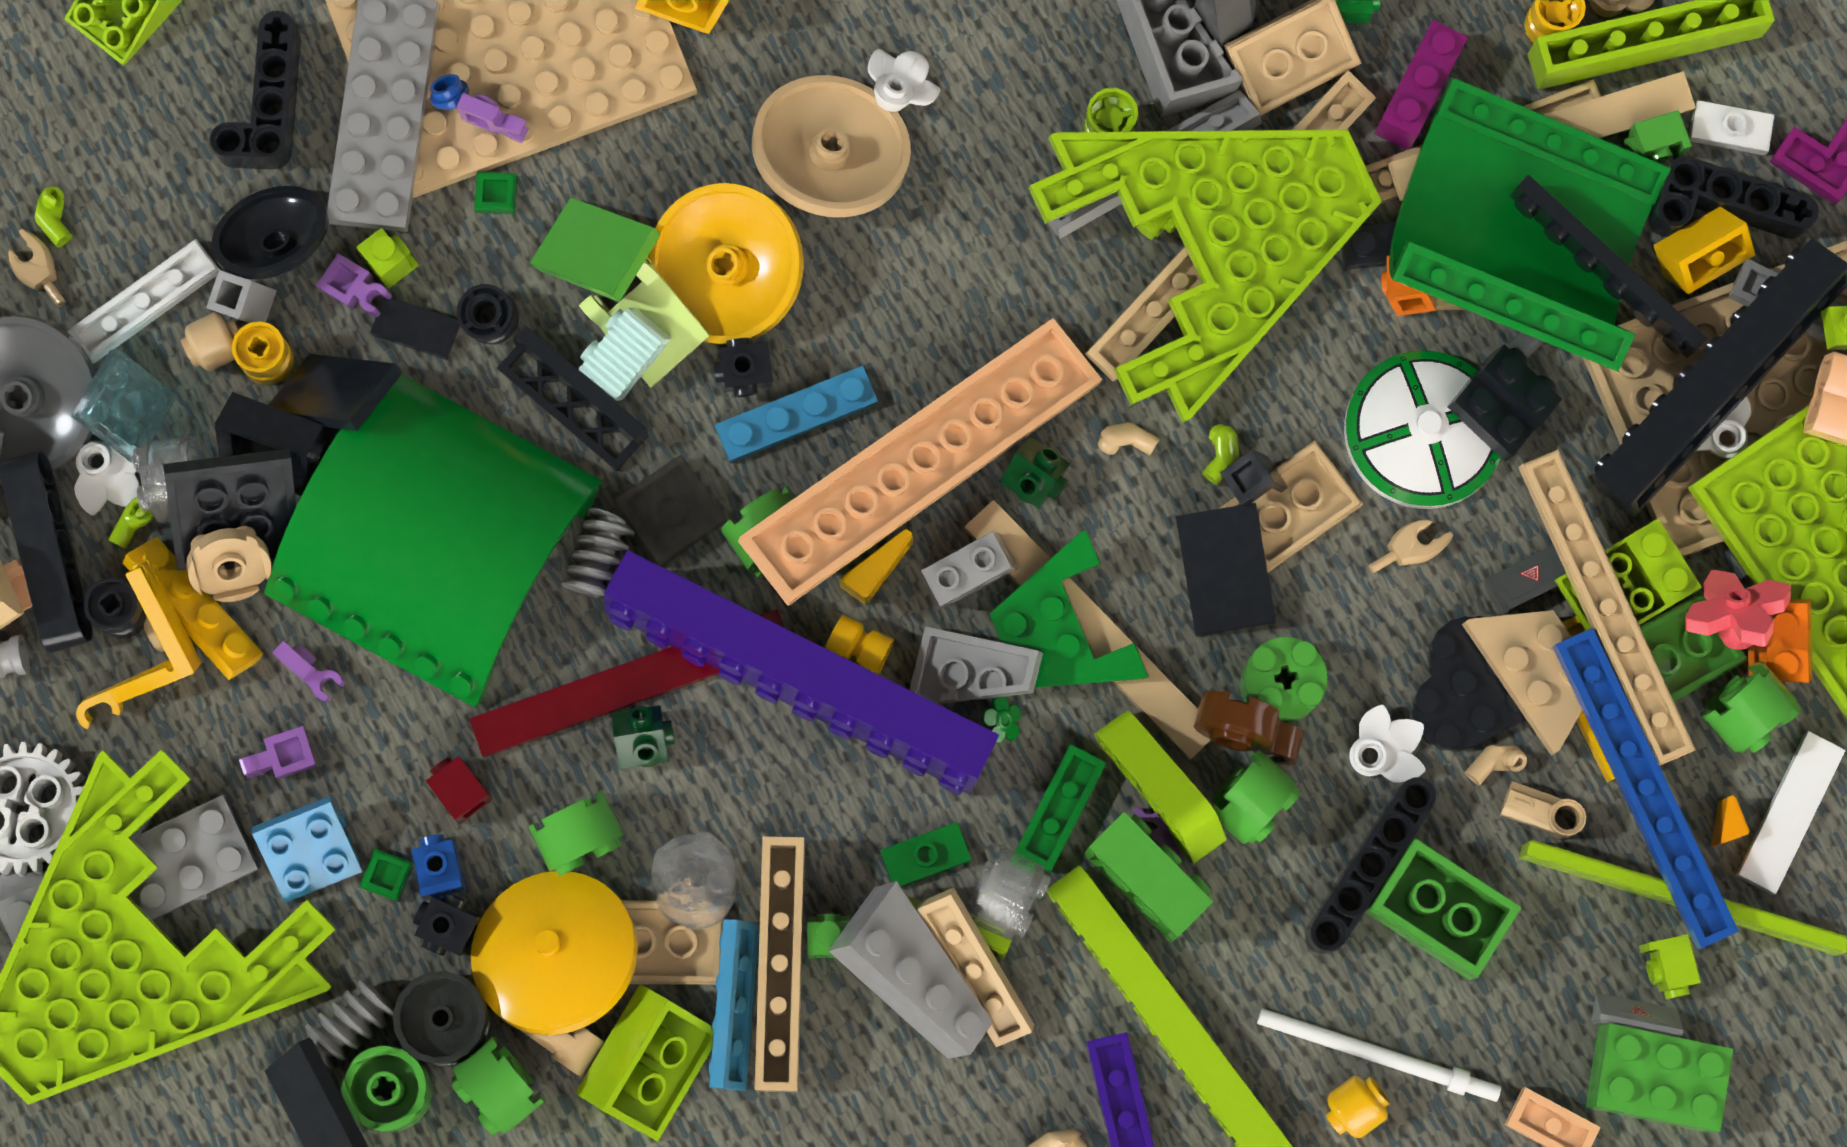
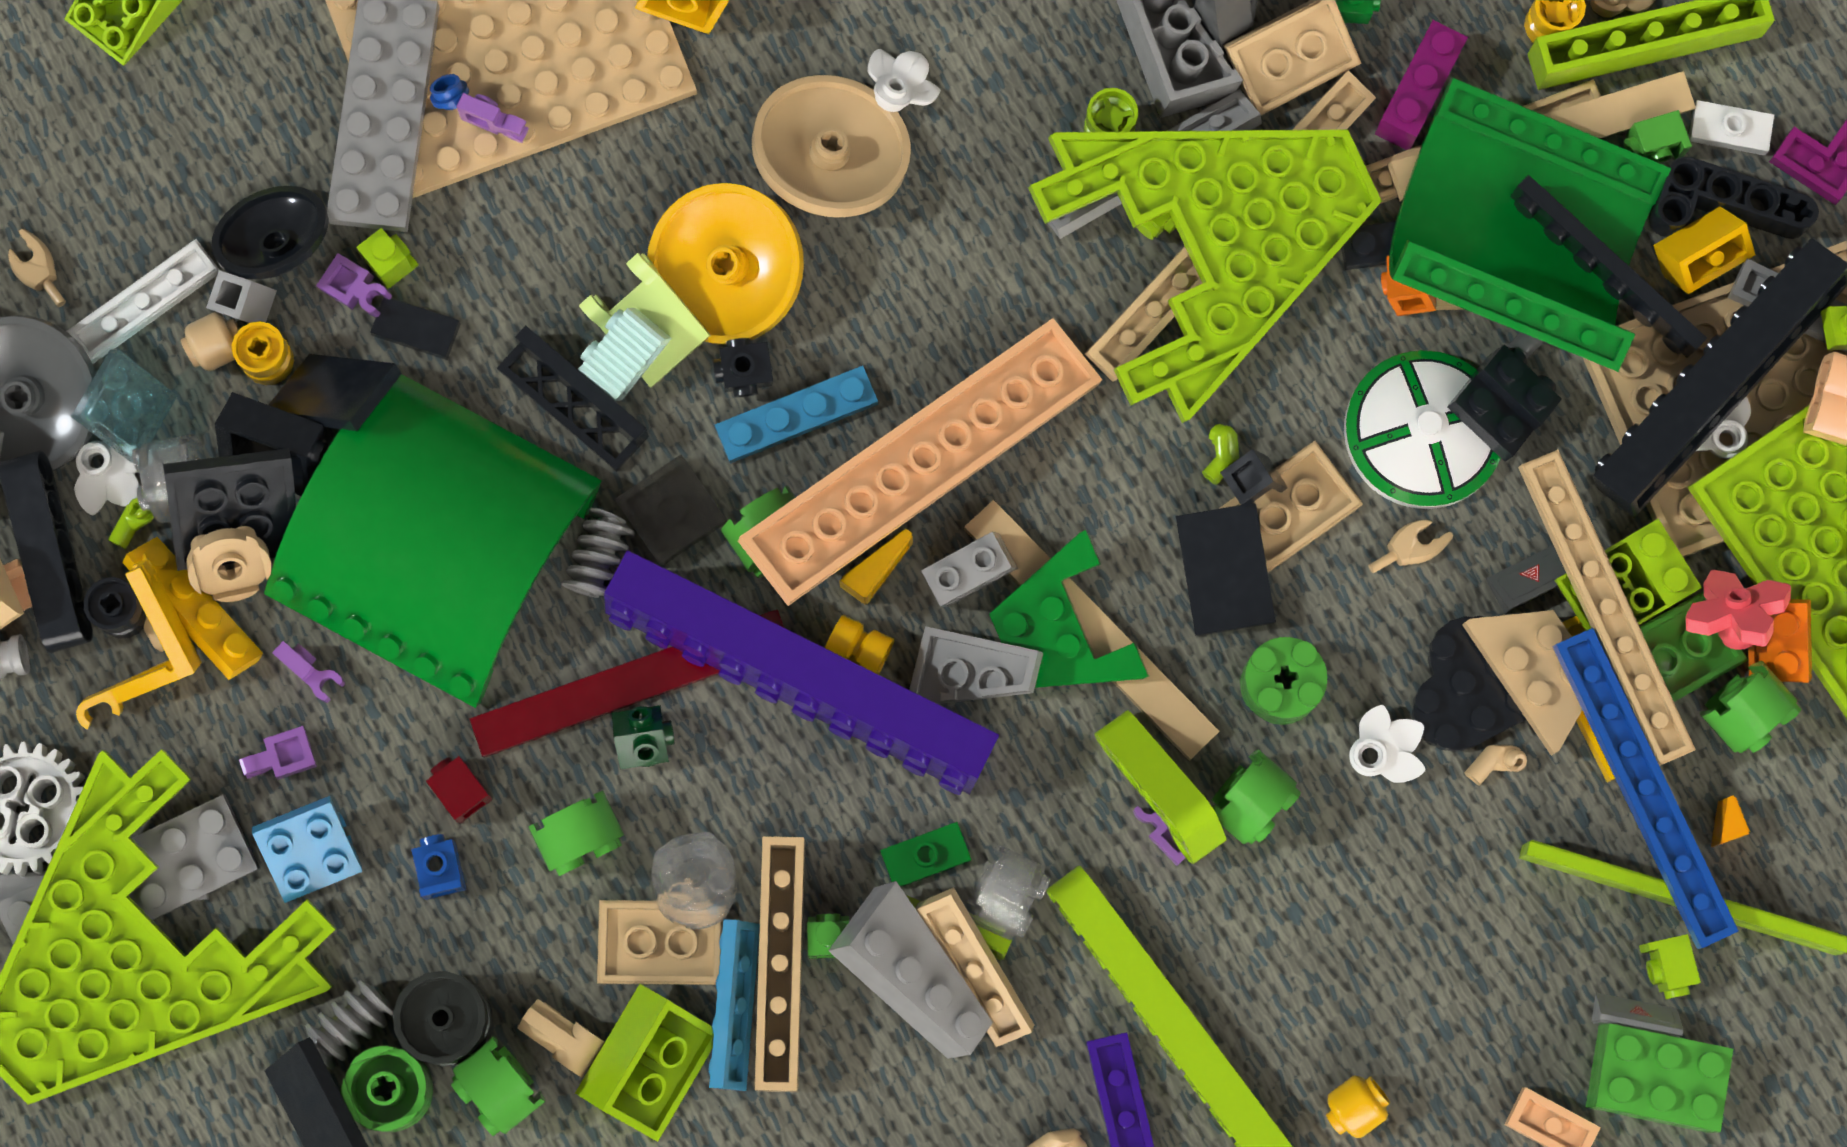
lime arm [34,186,73,248] -> none
black beam [209,11,301,170] -> none
green tile [359,848,414,902] -> none
black brick [413,892,482,956] -> none
black wheel [457,284,519,345] -> none
yellow dish [471,871,638,1035] -> none
green tile [474,172,517,215] -> none
bright green tile [530,197,661,302] -> none
green plant [981,697,1021,743] -> none
dark green brick [999,437,1071,509] -> none
green plate [1014,744,1107,873] -> none
bright green brick [1084,812,1213,943] -> none
tan arm [1098,422,1160,456] -> none
reddish brown piece [1193,690,1304,765] -> none
white bar [1257,1008,1501,1102] -> none
black beam [1305,777,1436,954] -> none
bright green brick [1365,838,1522,980] -> none
tan piece [1500,781,1586,840] -> none
white tile [1735,731,1845,895] -> none

